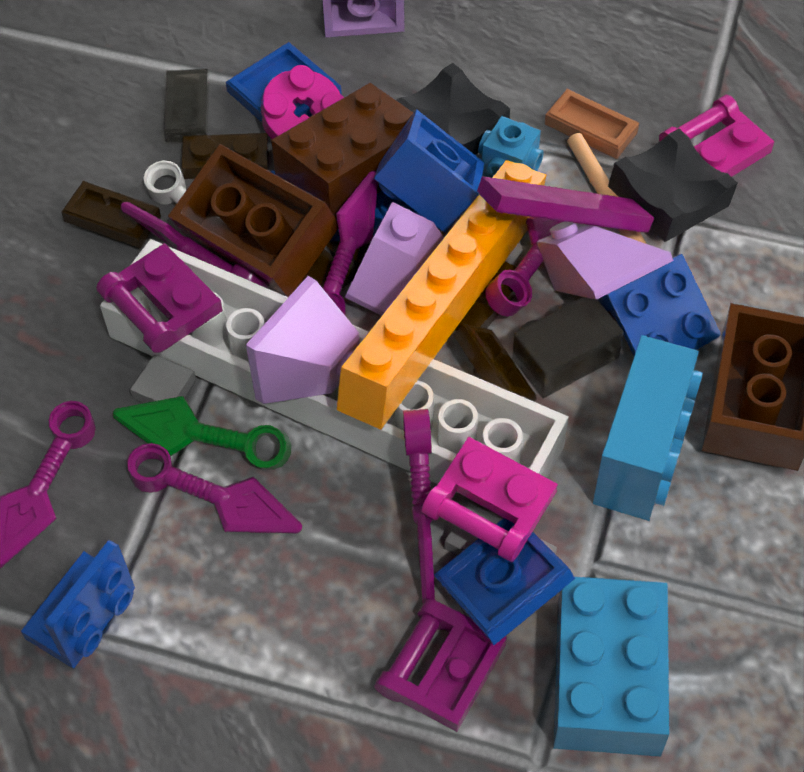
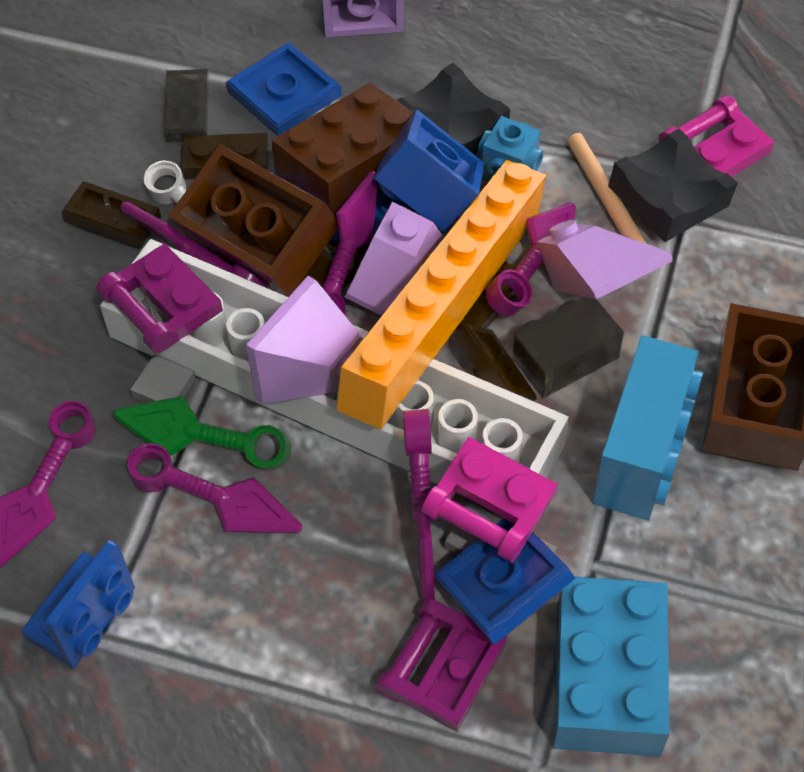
dark pink plate [260,65,344,139] -> none
magenta tile [477,176,654,233] -> none
nougat tile [545,89,639,159] -> none
blue bracket [586,254,721,356] -> none

